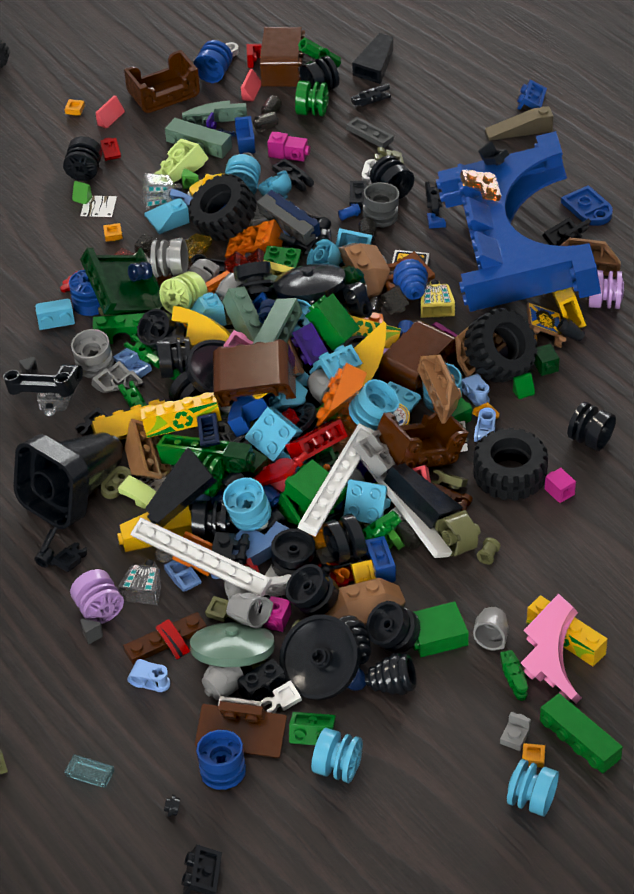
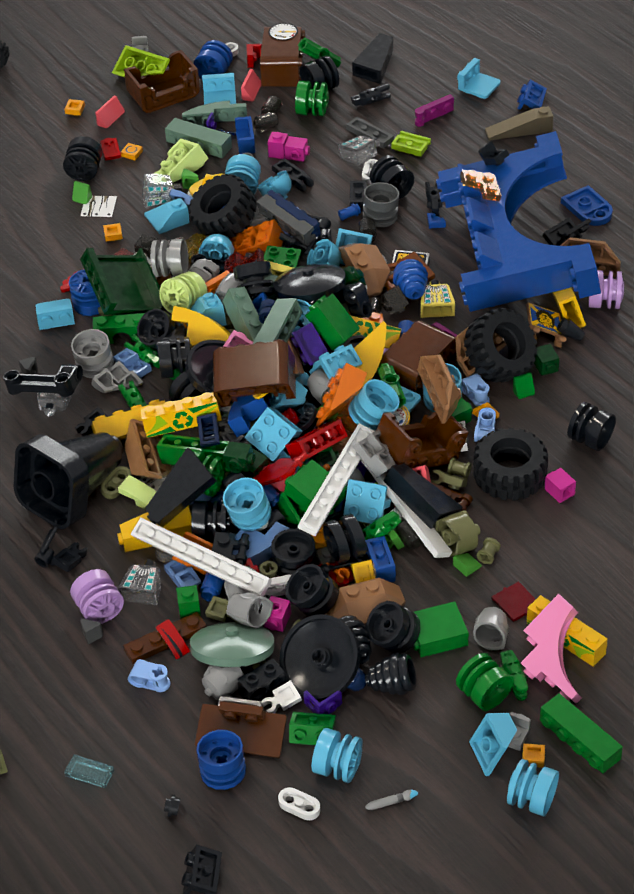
dark blue wheel [128,262,153,281] -> none
olive plate [374,147,404,164] -> none
none -> lime wedge [112,45,170,77]
none -> light orange tile [120,143,143,160]
none -> light grey bracket [132,36,148,52]
none -> green brick [176,585,201,619]
none -> medium azure cylinder [199,234,234,261]
none -> blue brick [200,572,225,602]
none -> medium azure bracket [202,73,236,105]
none -> olive bush [259,561,278,578]
none -> white sticker [268,23,298,40]
none -> white plate [278,787,320,820]
none -> dark purple bracket [303,690,342,714]
none -> clear torso [338,136,380,165]
none -> light grey piece [365,790,418,810]
none -> green piece [377,363,406,409]
none -> lime plate [391,131,431,157]
none -> magenta plate [415,94,454,127]
none -> olive bush [447,458,472,479]
none -> bright green slope [453,553,482,577]
none -> green wheel [456,653,514,711]
none -> medium azure bracket [457,58,501,99]
none -> medium azure slope [469,713,517,776]
none -> dark red piece [491,581,536,622]

